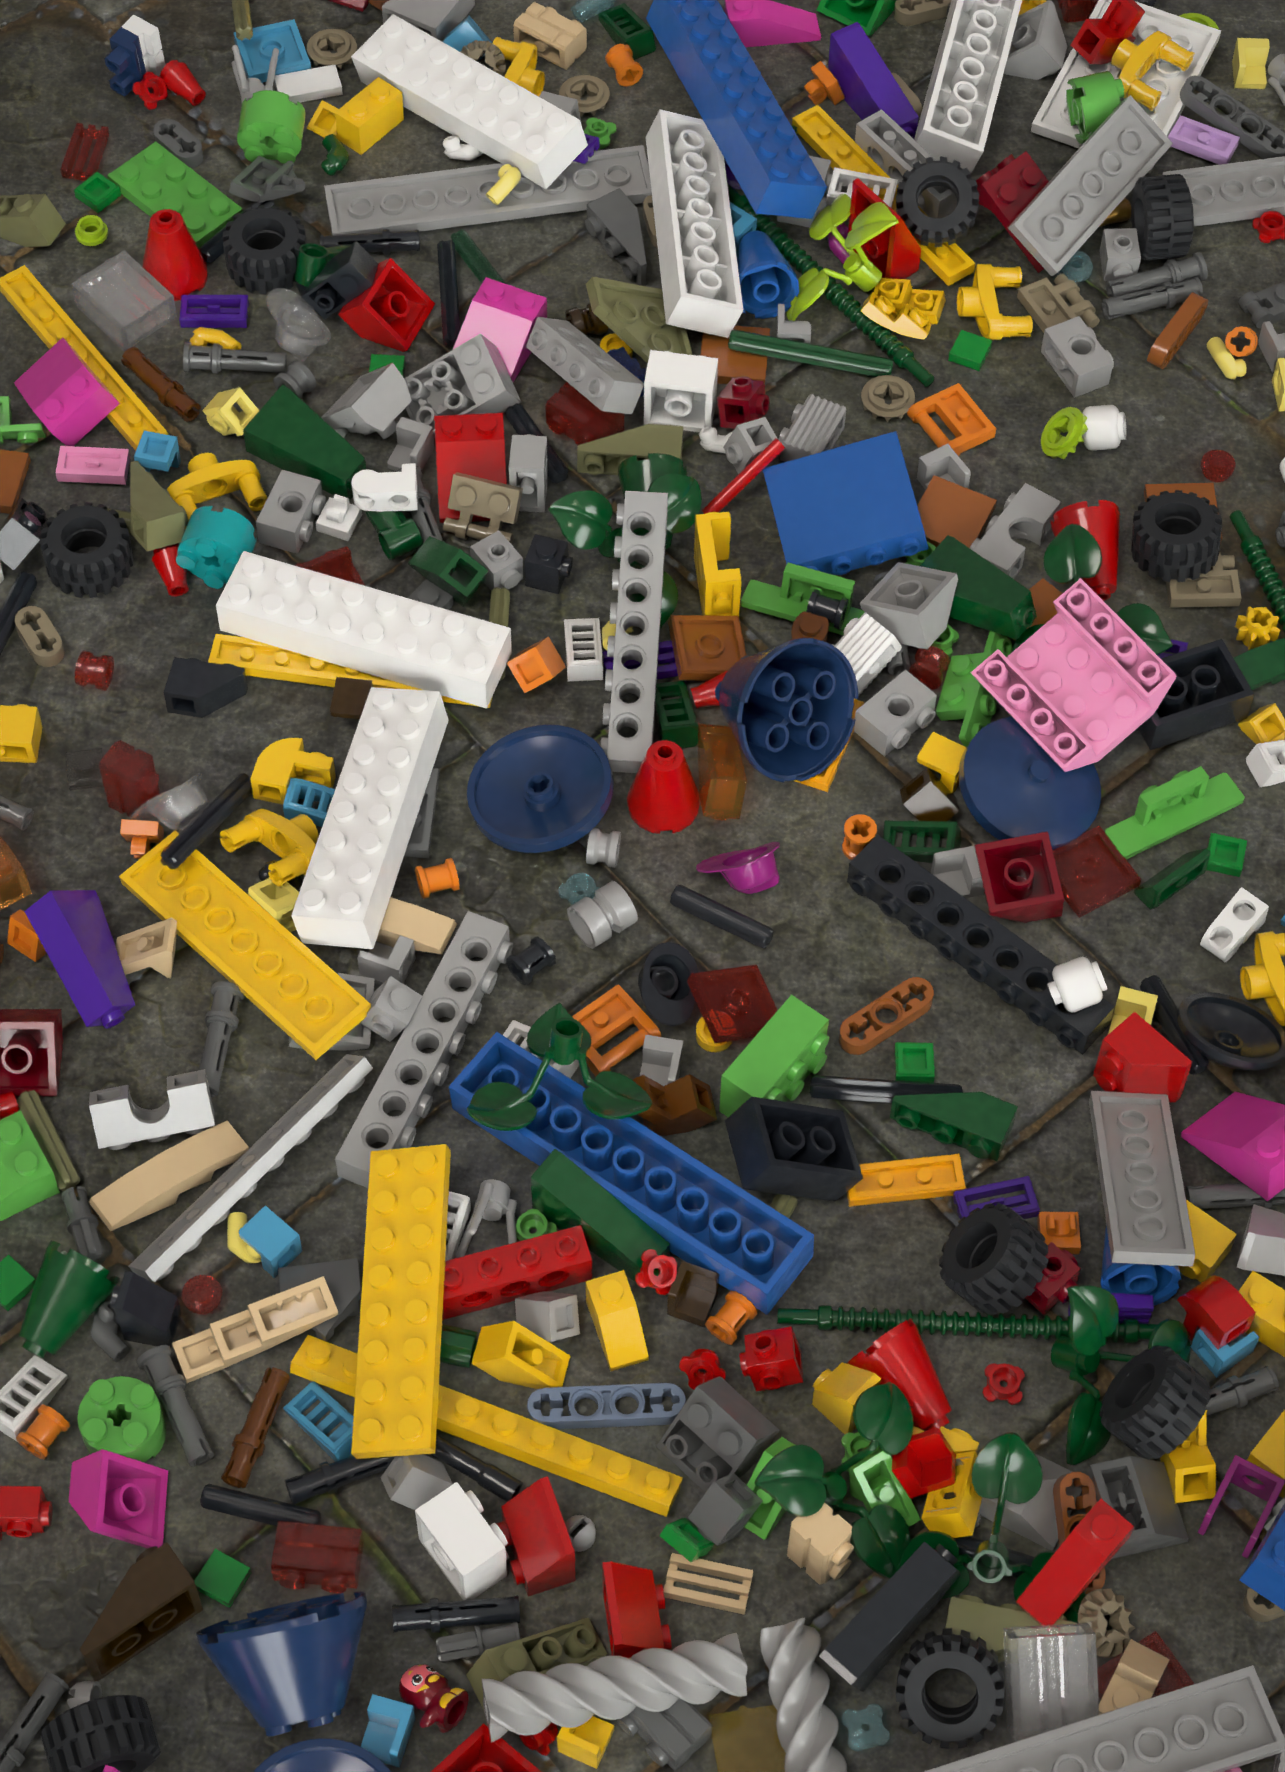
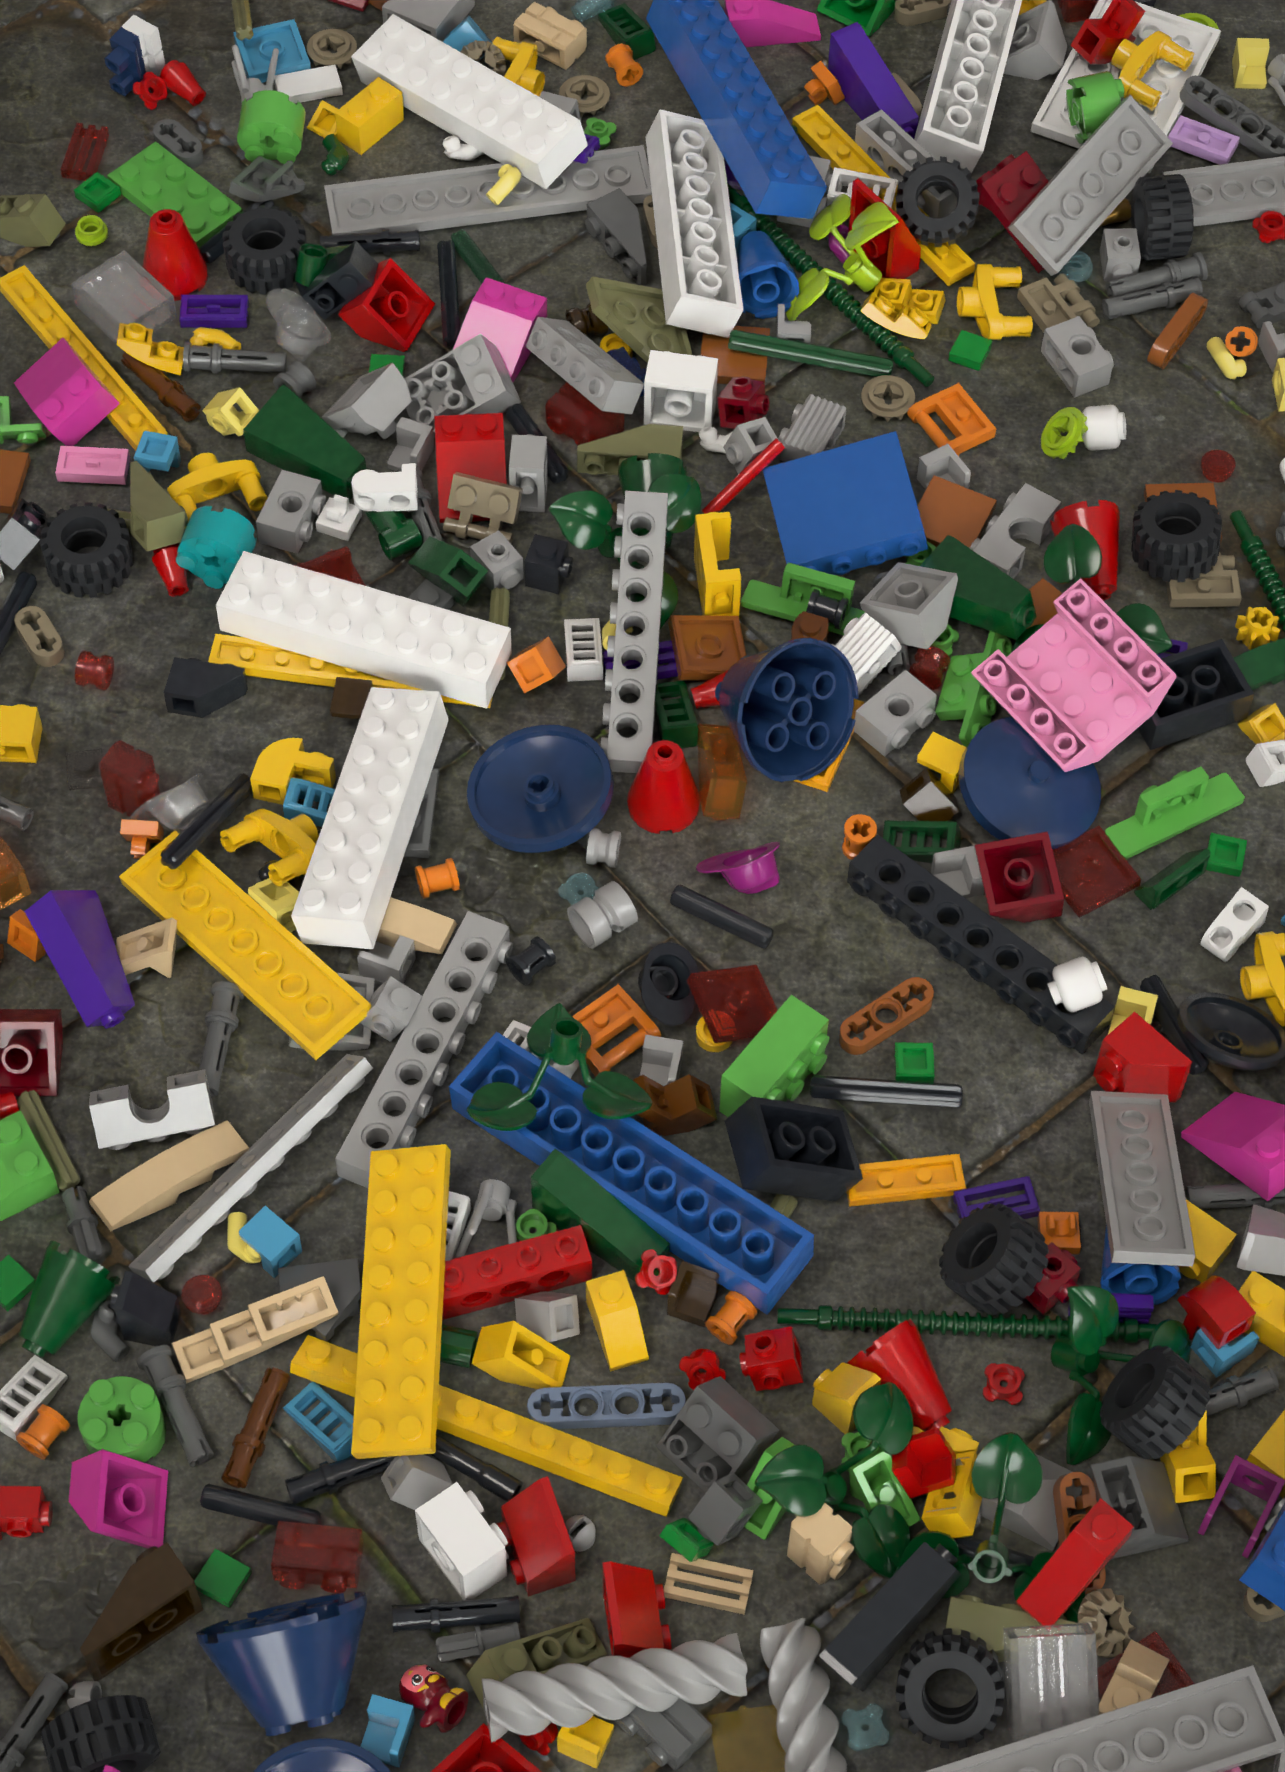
dark green slope [889,1092,1018,1162] -> none
none -> yellow slope [116,323,184,375]

